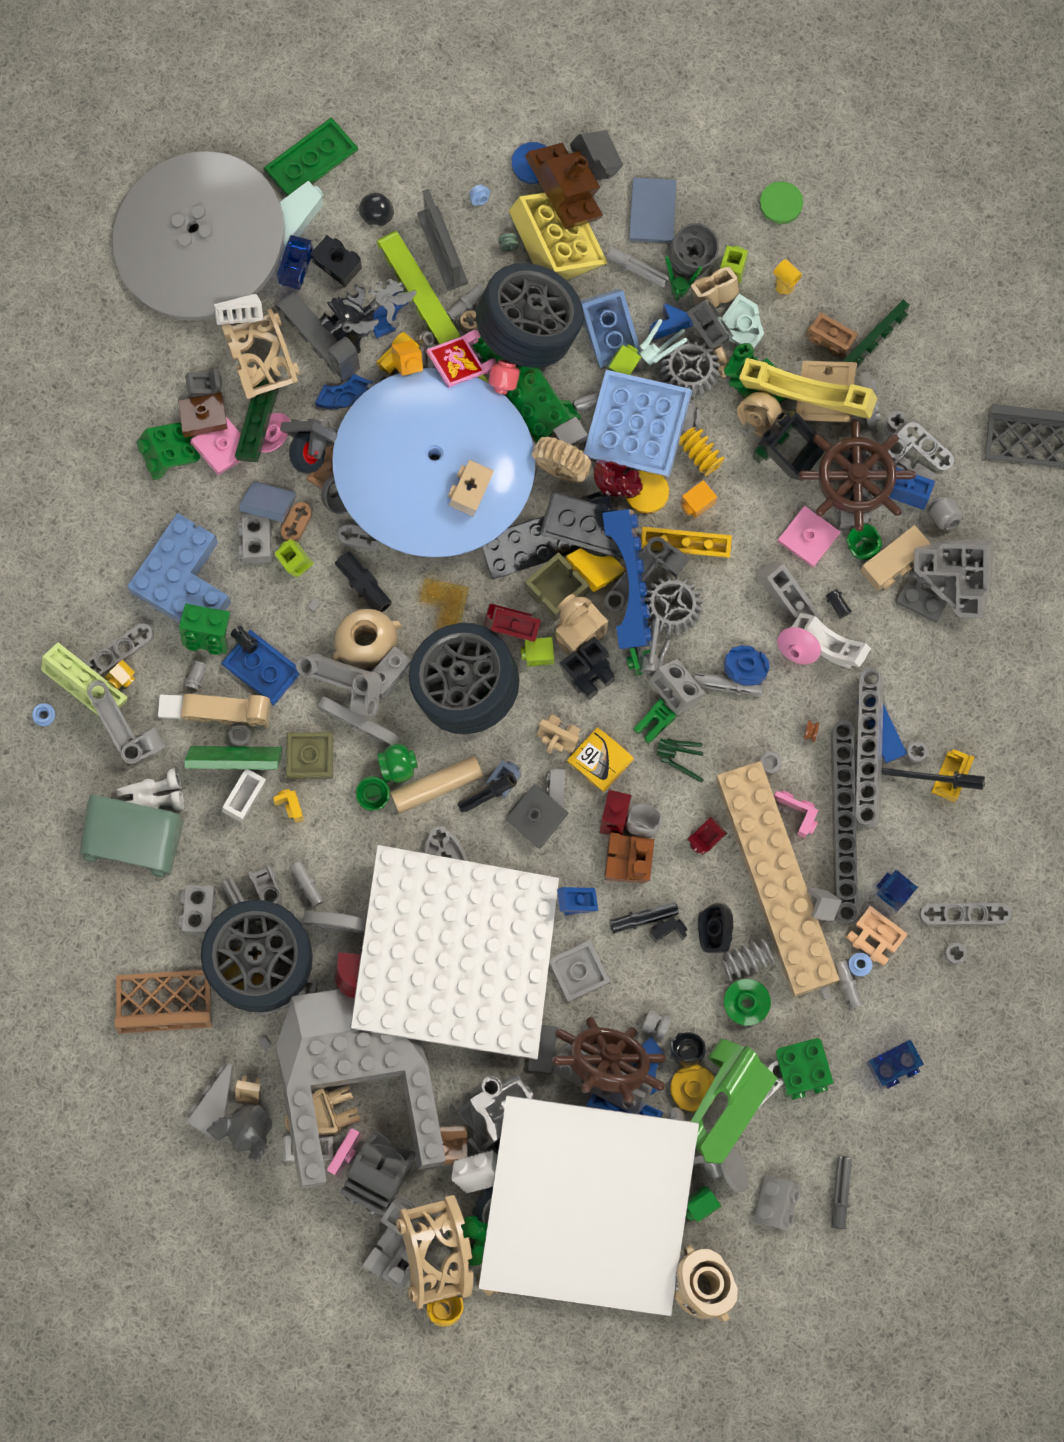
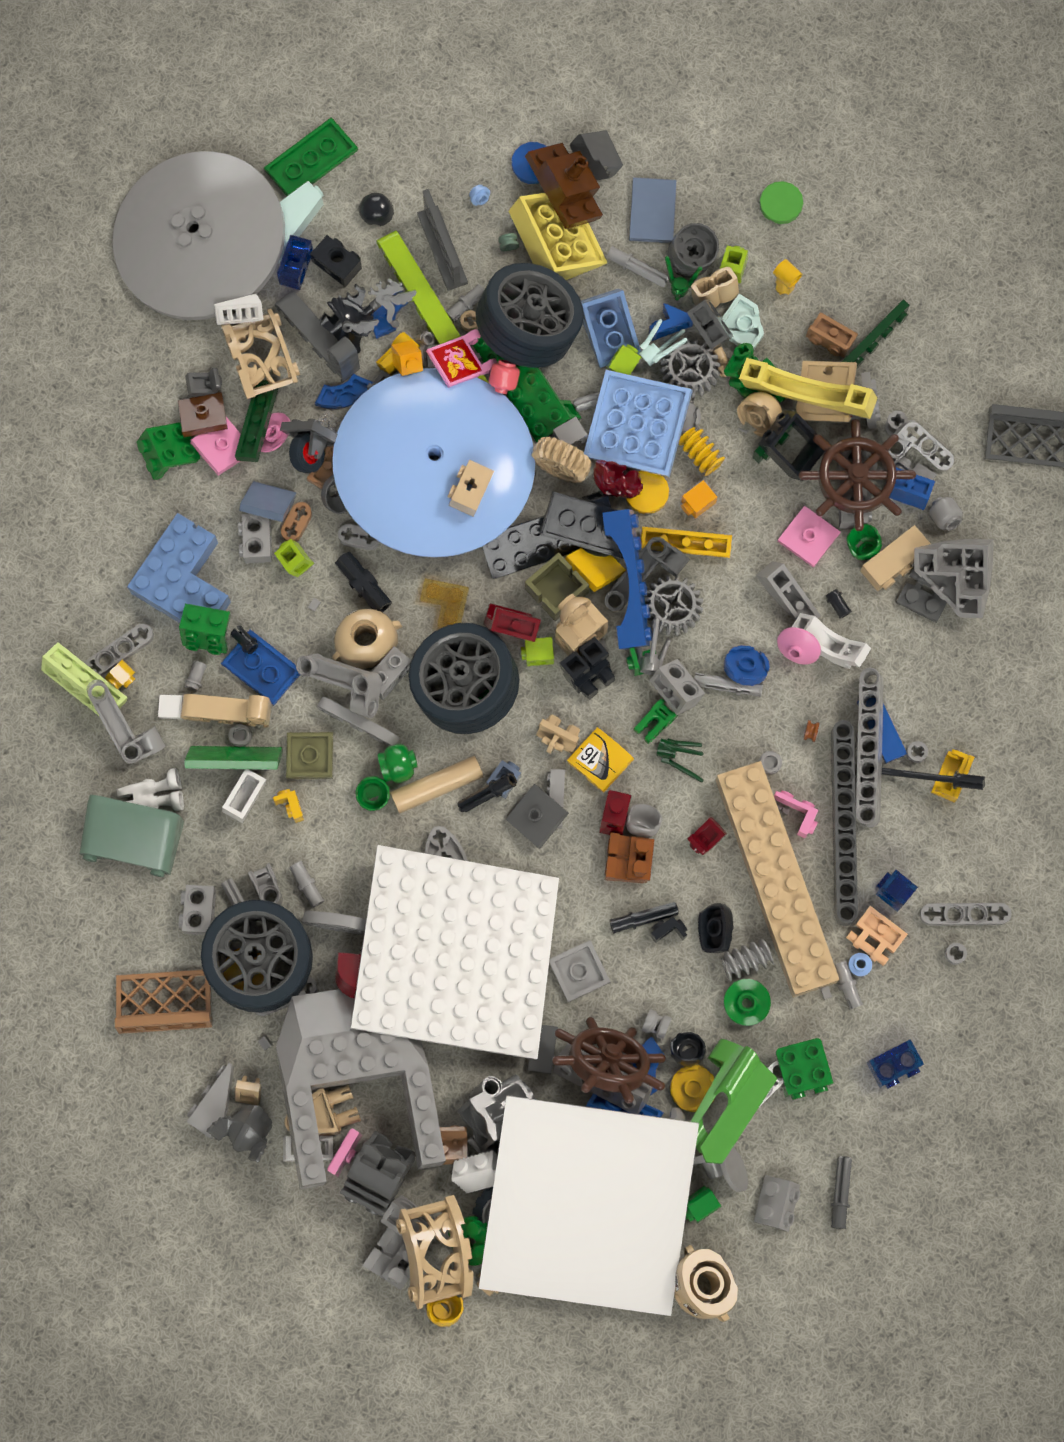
light blue plate [32,703,56,726] -> none
blue slope [557,887,599,916] -> none
light grey panel [807,888,842,921] -> none

